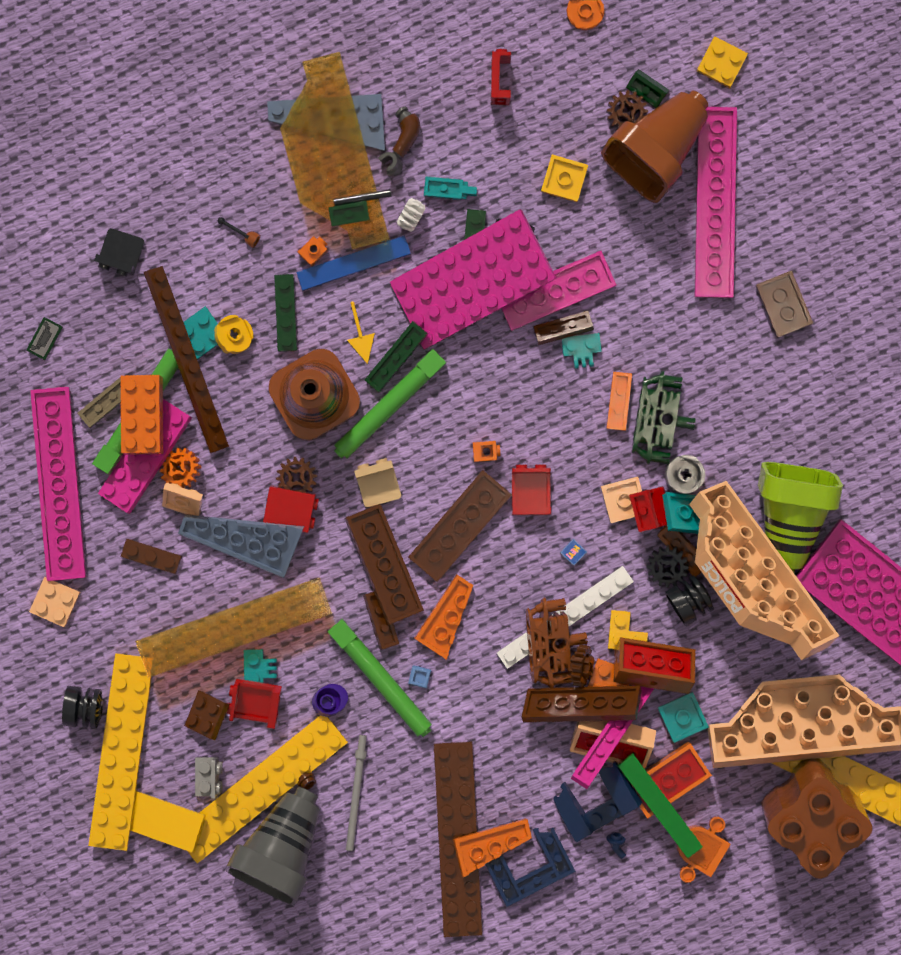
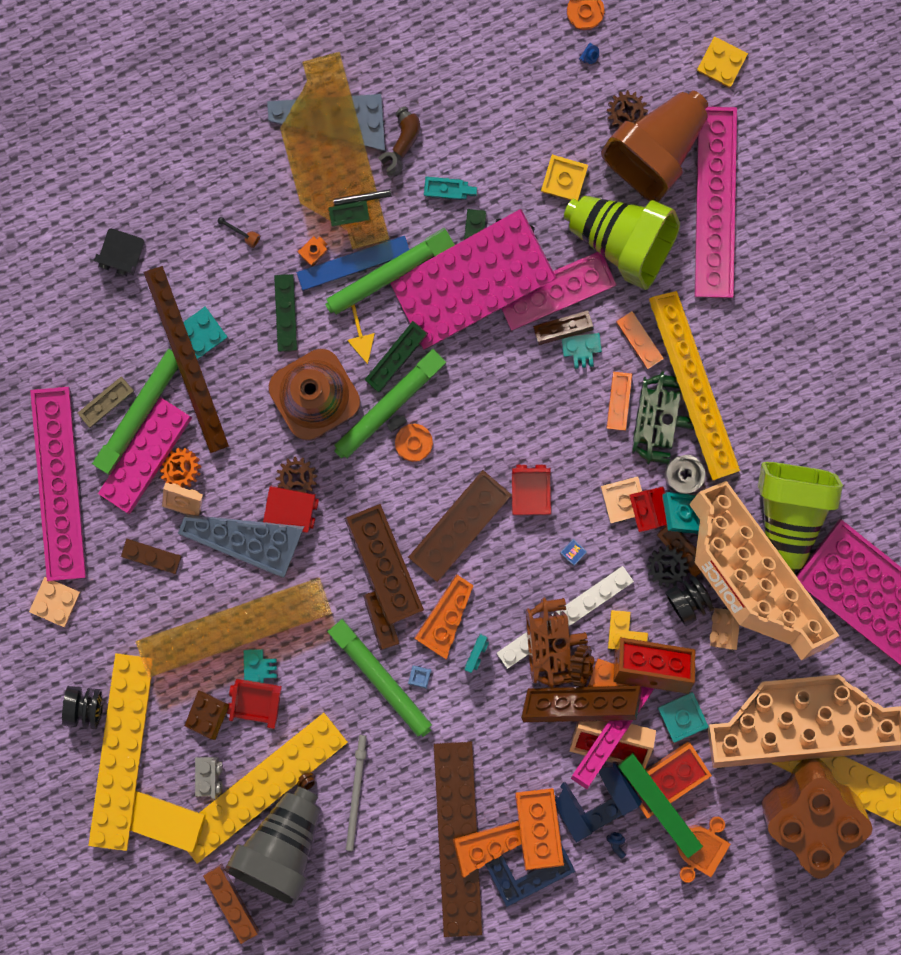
slope [26,317,63,360] -> none
orange brick [120,375,163,455] -> none
yellow plate [214,315,253,354] -> none
dark purple hat [312,684,348,717] -> none
tan bracket [354,458,401,507] -> none
white gear [397,198,426,232] -> none
orange brick [473,441,501,462] -> none
red panel [491,49,511,105] -> none
dark green slope [626,69,669,108] -> none
reddish brown plate [755,270,813,338] -> none
none -> dark orange brick [203,864,259,944]
none -> bright green brick [325,228,455,315]
none -> black plate [387,415,408,433]
none -> orange tile [395,424,433,462]
none -> teal plate [464,633,489,673]
none -> orange tile [515,788,564,871]
none -> lime cone [564,196,680,290]
none -> blue plate [579,43,599,64]
none -> orange plate [616,311,664,370]
none -> yellow plate [649,291,740,480]
none -> light nougat plate [710,608,739,650]

